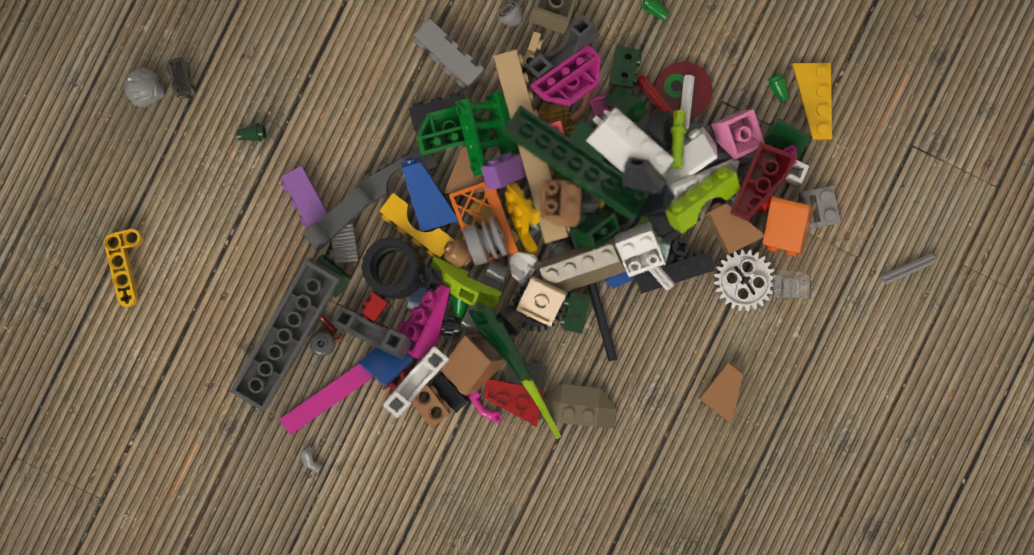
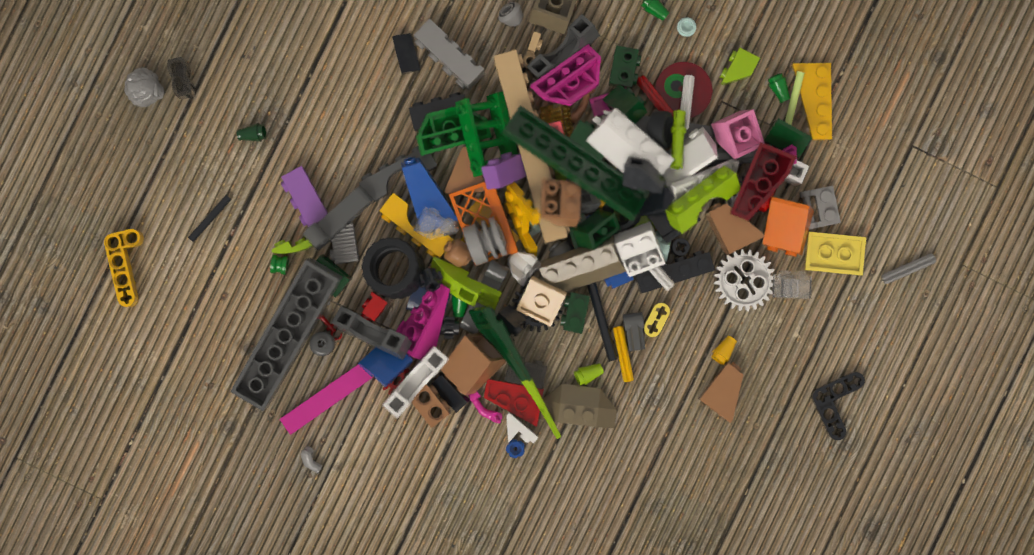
none -> black bar [188,195,232,242]
none -> green wheel [270,255,289,275]
none -> lime slope [271,238,314,254]
none -> black slope [392,33,420,75]
none -> clear slope [413,207,459,240]
none -> white slope [506,412,538,444]
none -> blue plate [506,439,525,458]
none -> lime cone [574,363,604,385]
none -> yellow axle [613,326,634,382]
none -> dark grey piece [623,312,645,351]
none -> light yellow beam [644,303,670,337]
none -> light aqua plate [677,17,696,37]
none -> yellow cone [711,336,737,365]
none -> lime slope [719,48,760,86]
none -> yellowish green bar [785,71,804,125]
none -> light yellow plate [804,232,866,276]
none -> black beam [811,372,865,440]

